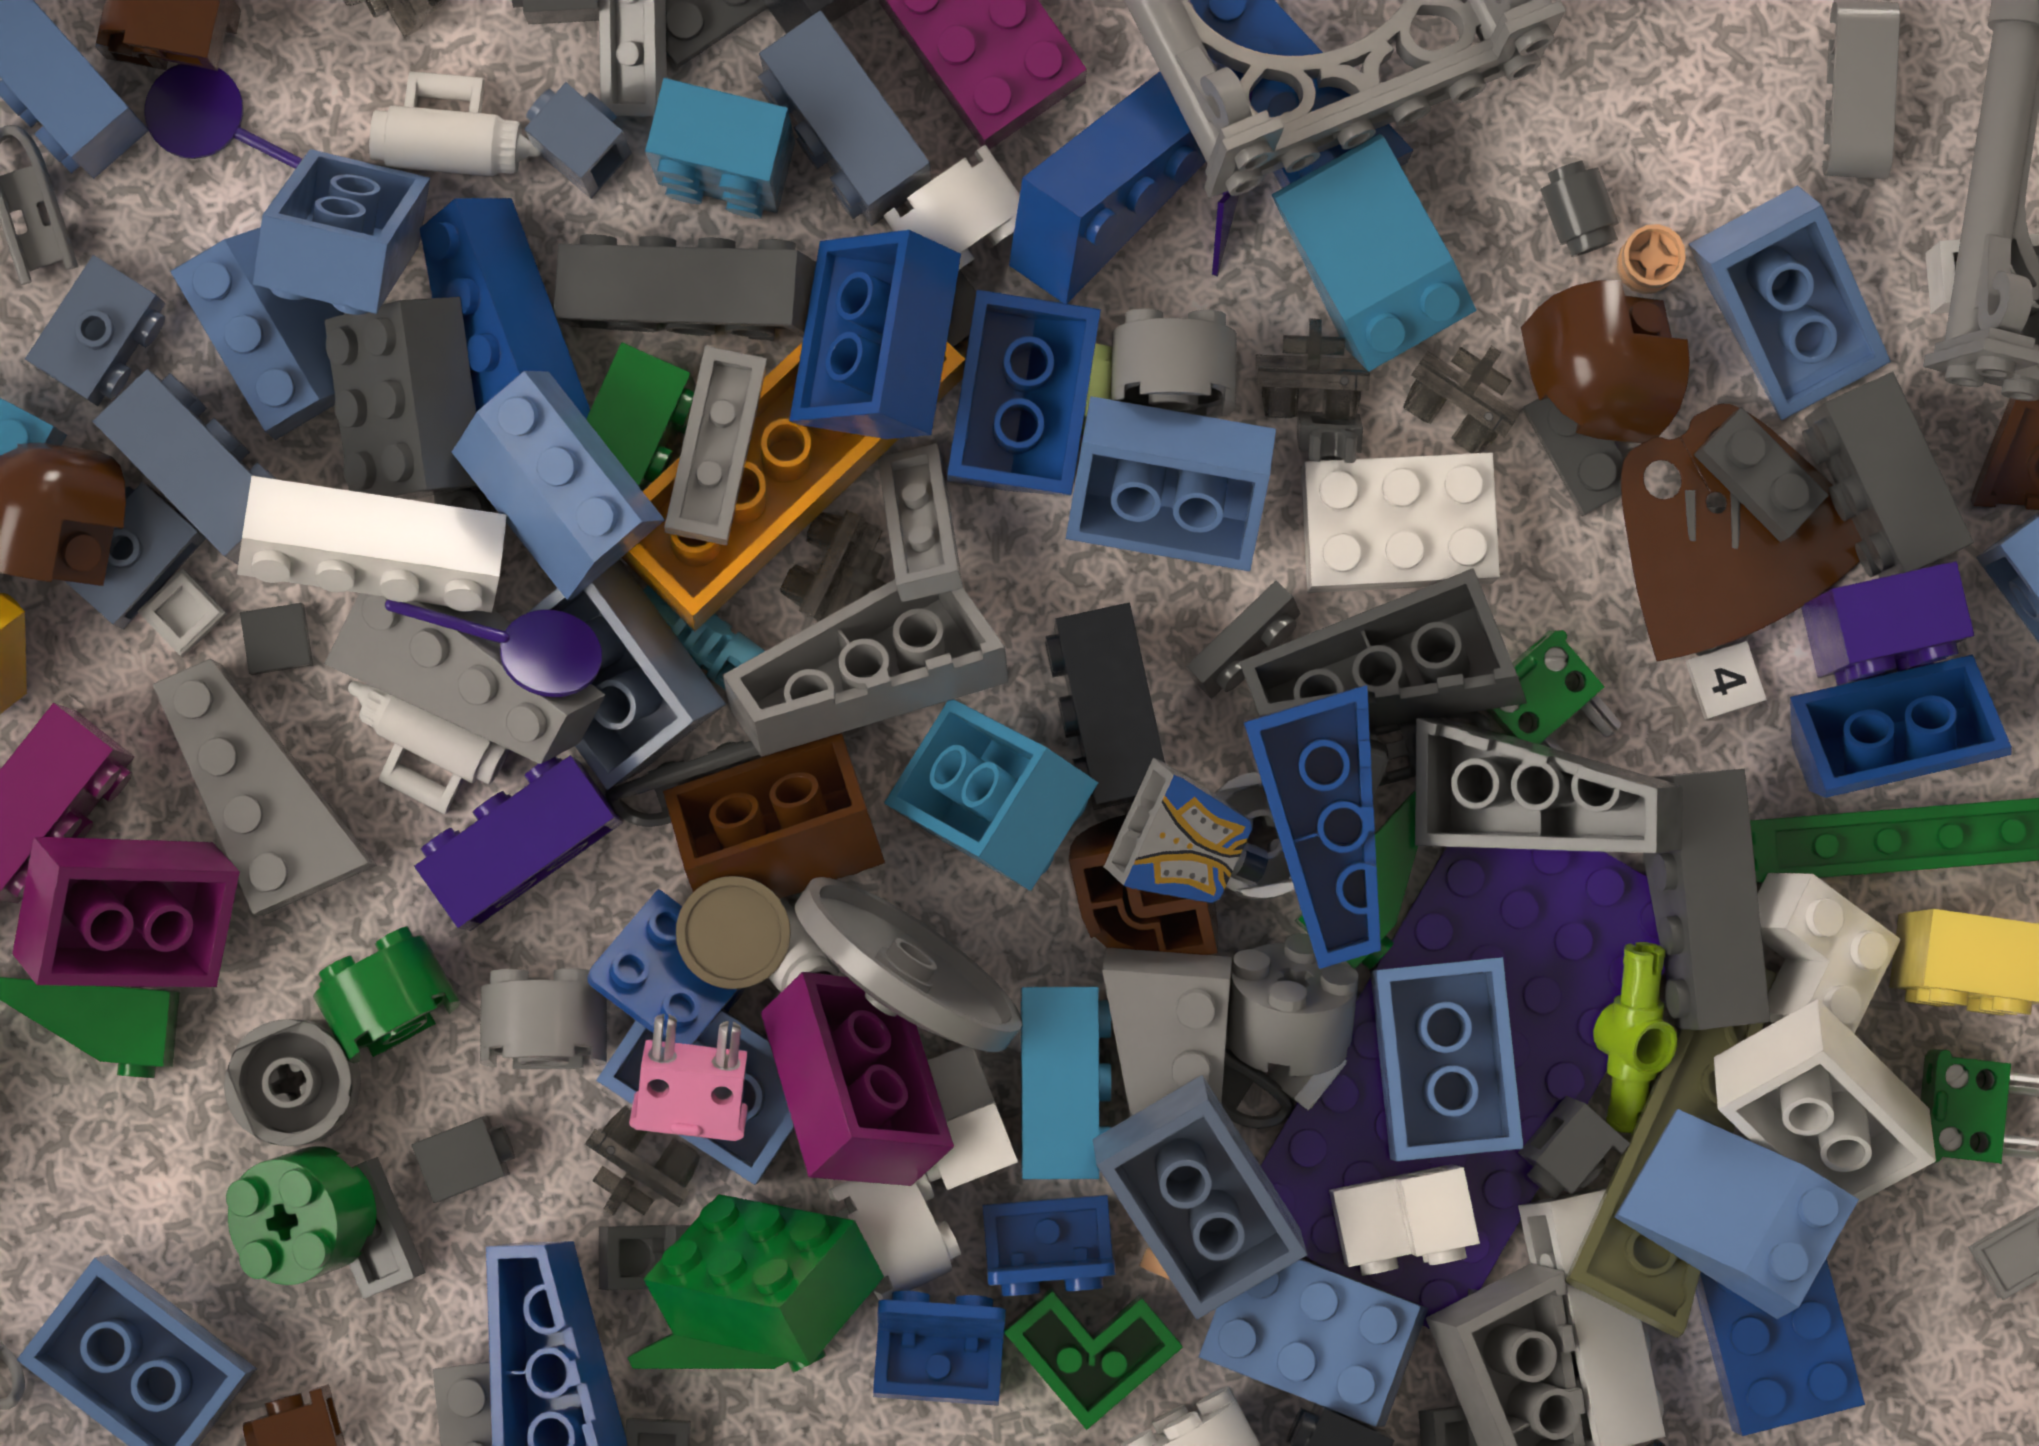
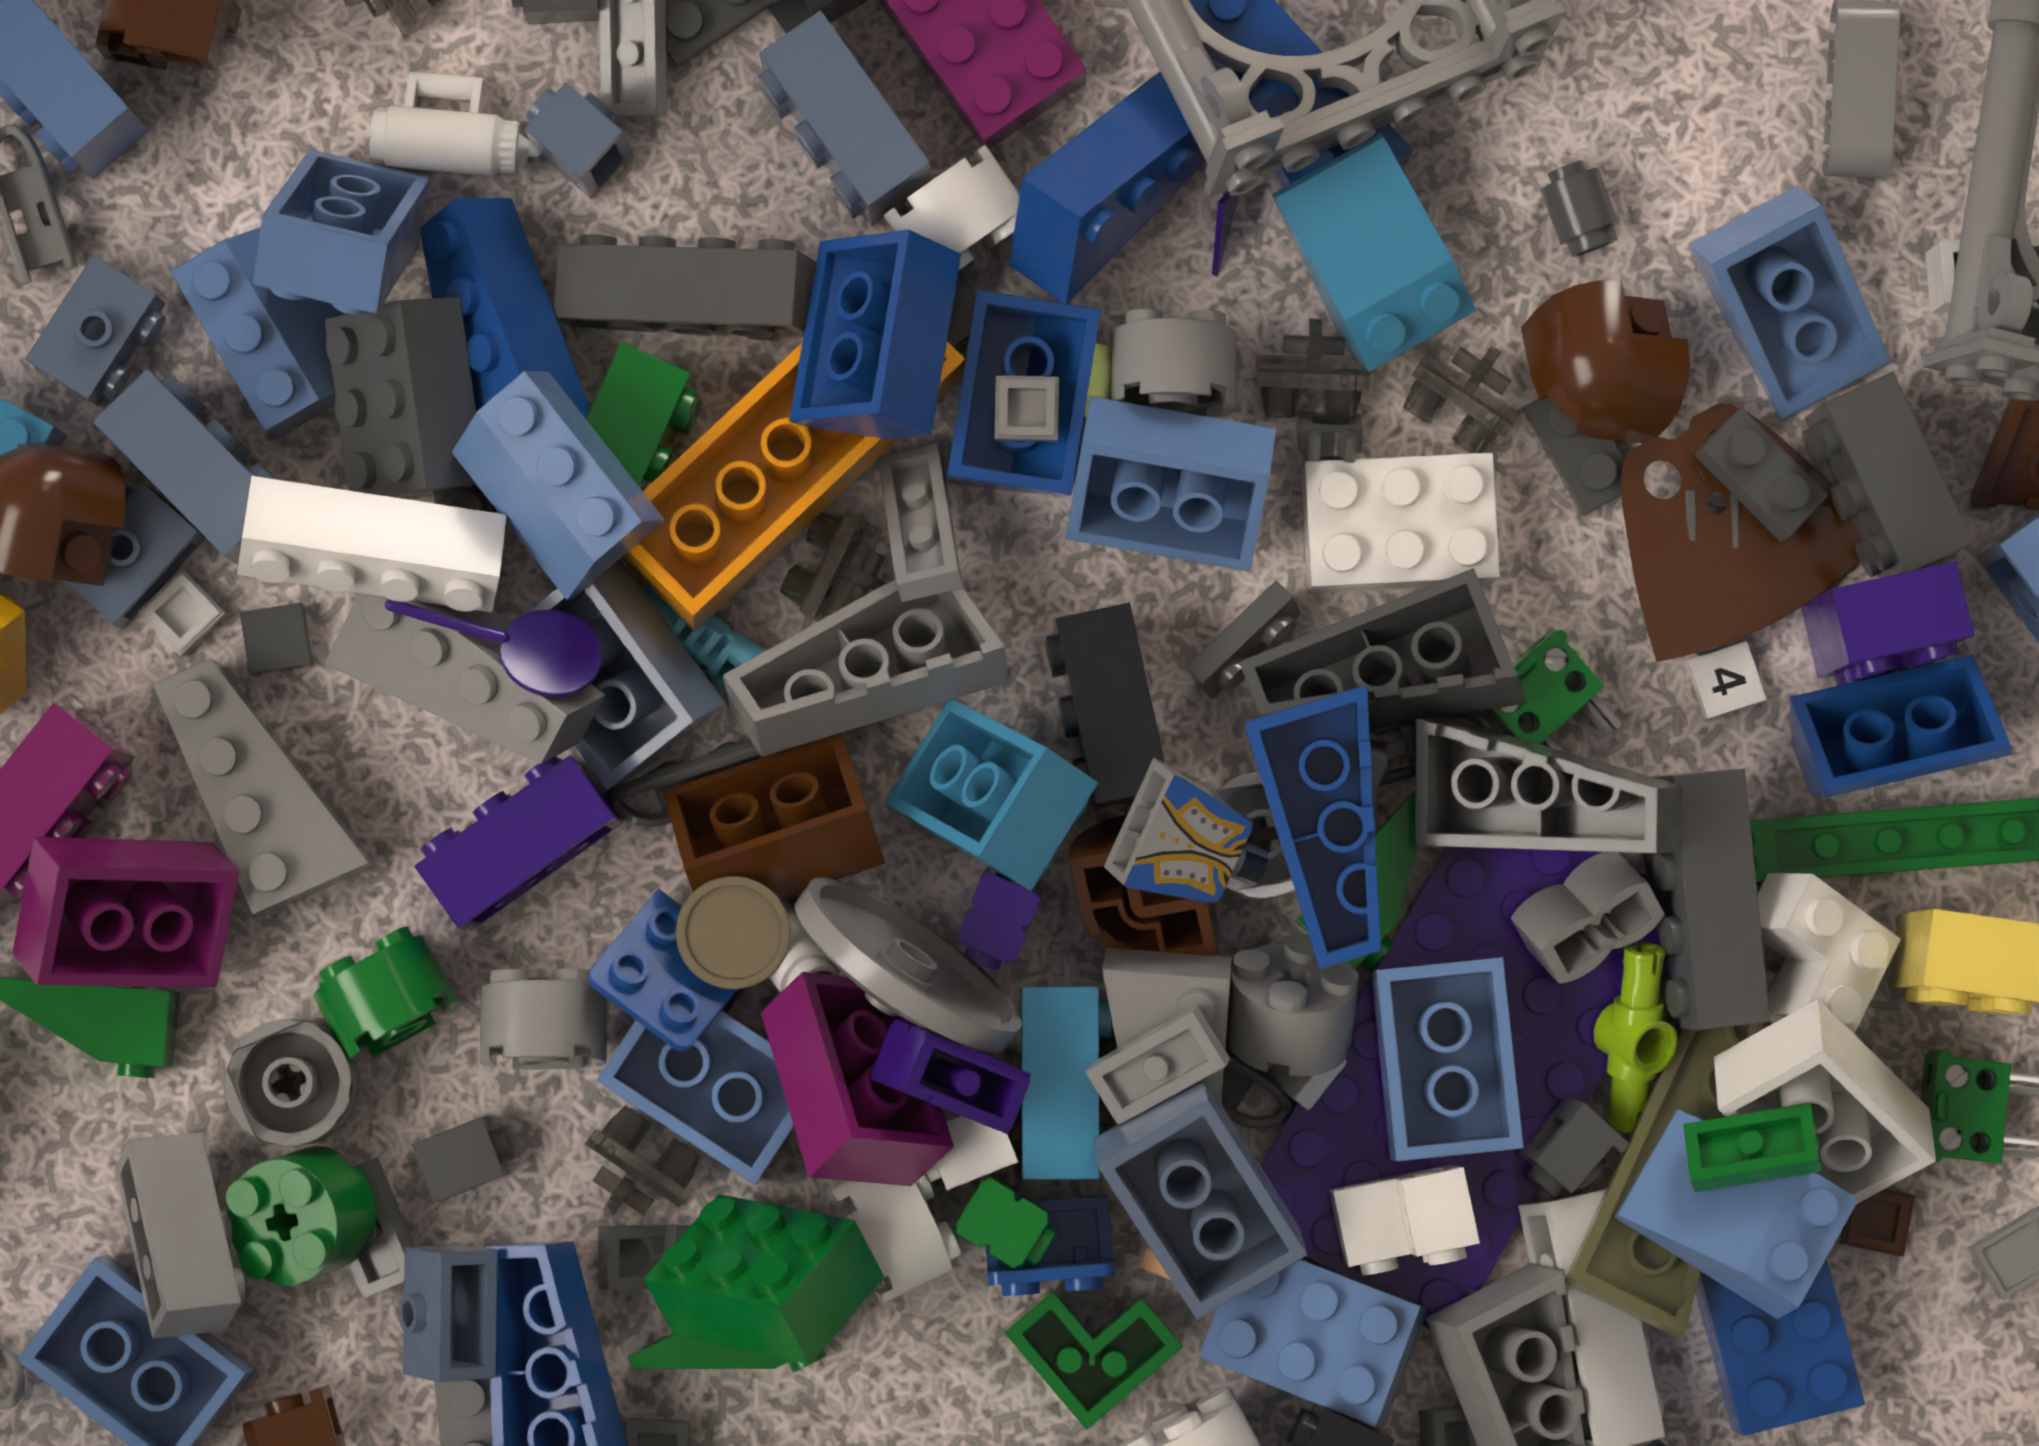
dark purple piece [144,64,302,169] -> none
white piece [348,681,510,815] -> none
bright pink piece [629,1014,748,1141] -> none
dark azure brick [645,78,795,219] -> none
light grey plate [664,346,767,546] -> none
blue bracket [873,1291,1006,1406] -> none
light nougat wheel [1617,224,1686,294] -> none
none -> light grey brick [115,1132,245,1339]
none -> sand blue brick [398,1244,497,1382]
none -> dark purple brick [871,1019,1031,1134]
none -> dark purple brick [956,867,1044,970]
none -> green brick [956,1175,1056,1268]
none -> light grey tile [994,376,1059,442]
none -> light grey plate [1085,1005,1230,1125]
none -> light grey brick [1511,852,1665,983]
none -> green plate [1683,1102,1823,1192]
none -> reddish brown tile [1839,1189,1915,1257]

